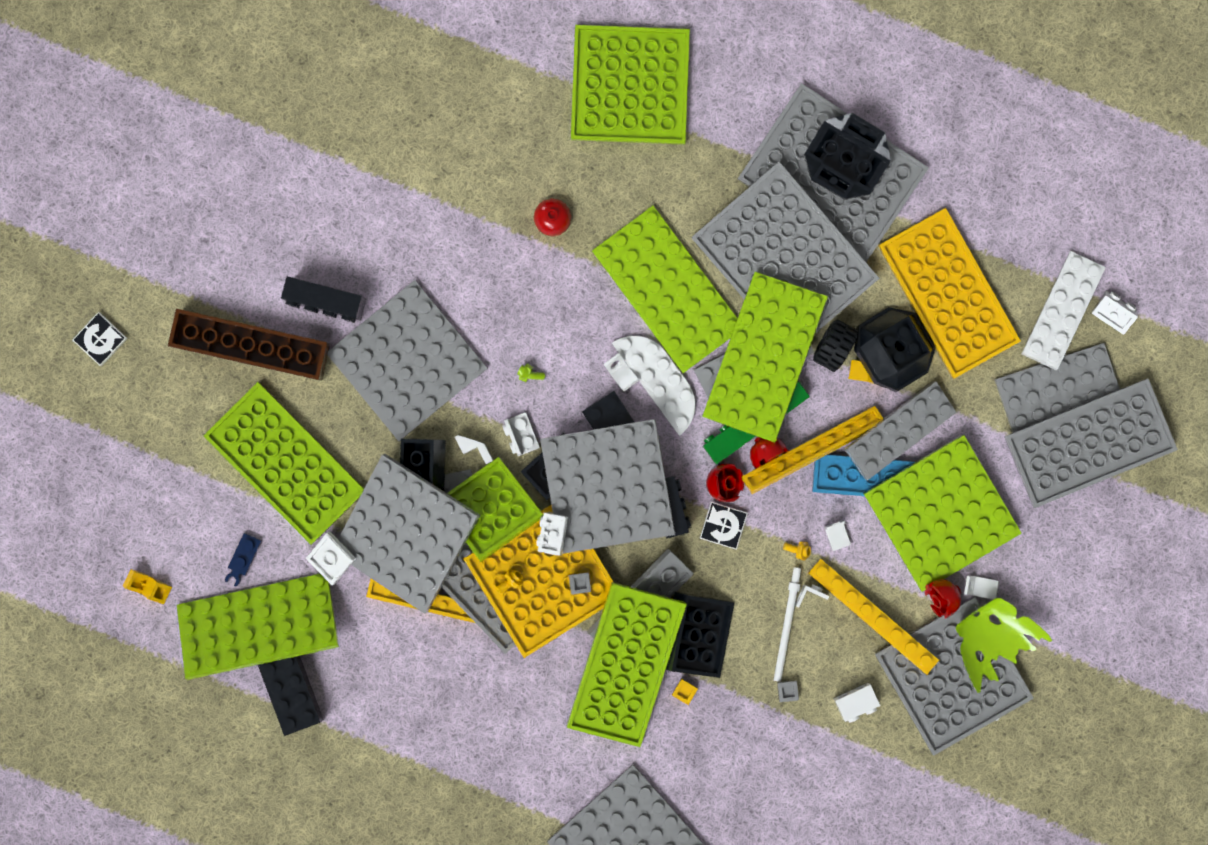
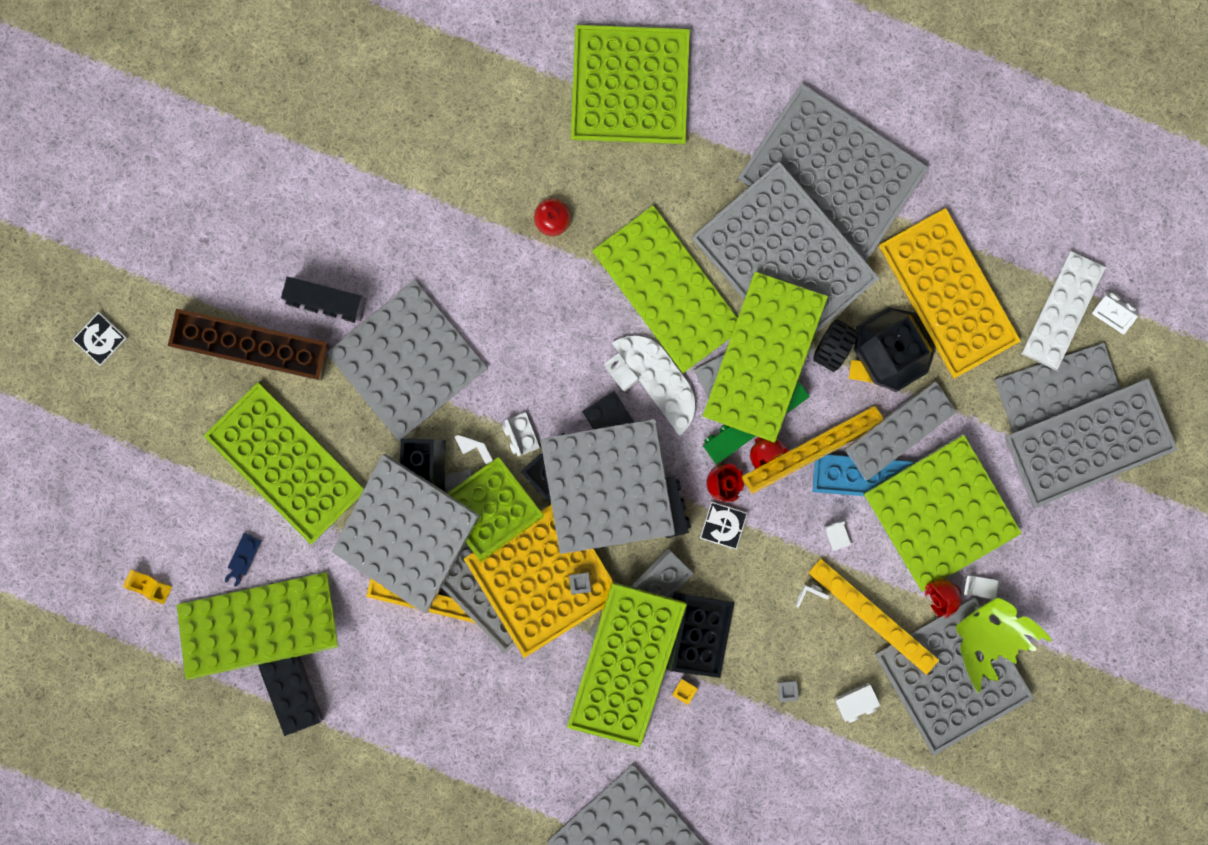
white tile [306,532,356,585] -> none
yellow plate [496,569,523,593] -> none
lime plate [517,363,545,382] -> none
white bracket [537,512,568,556] -> none
white bar [774,567,801,682] -> none
yellow plate [783,542,811,561] -> none
black piece [804,113,891,200] -> none

